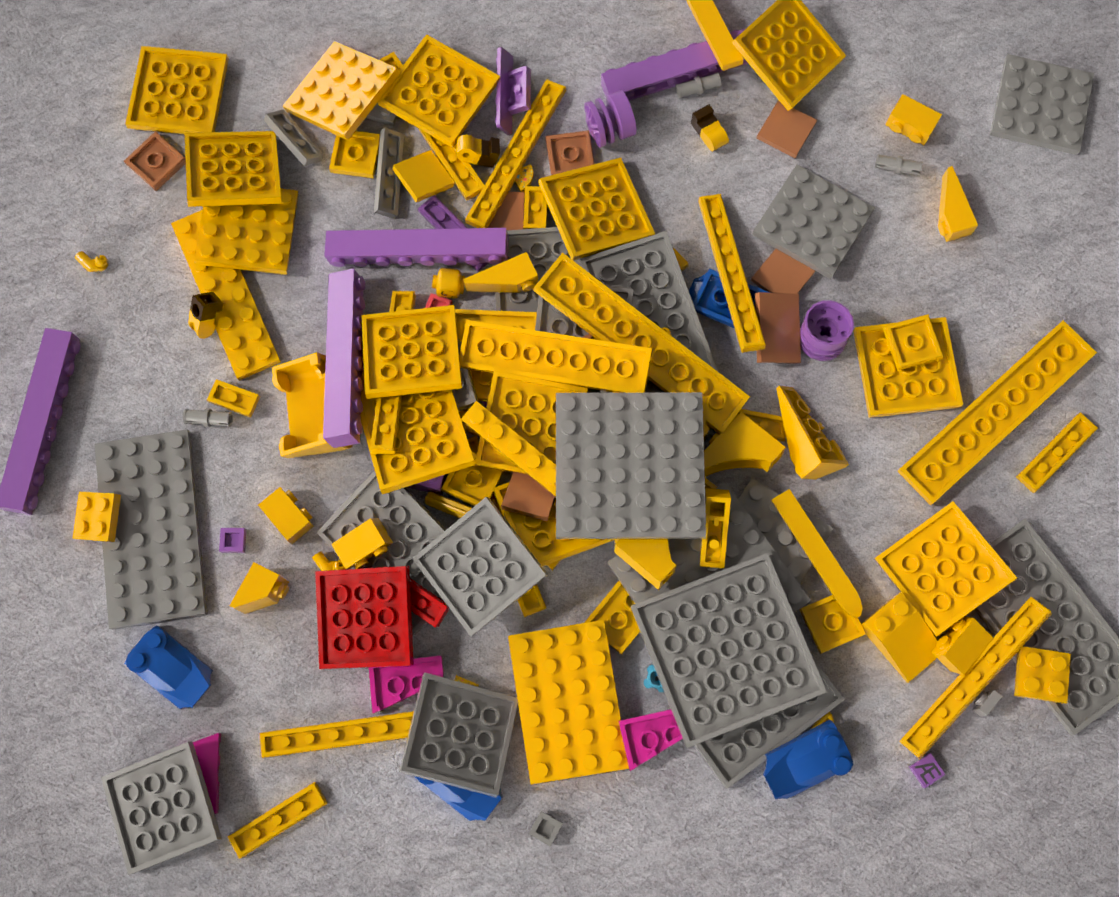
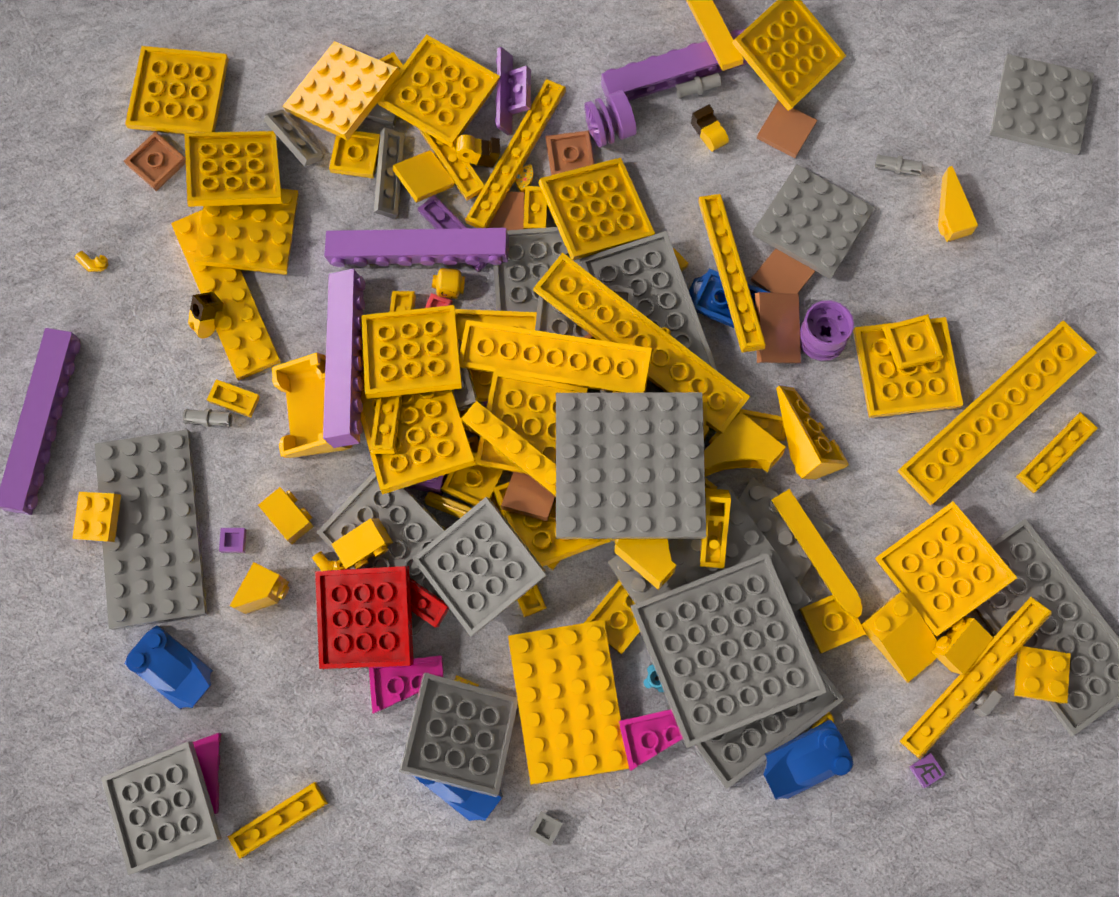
yellow tile [260,711,414,758] -> none
yellow slope [463,252,538,293] -> none
yellow brick [885,94,942,145] -> none

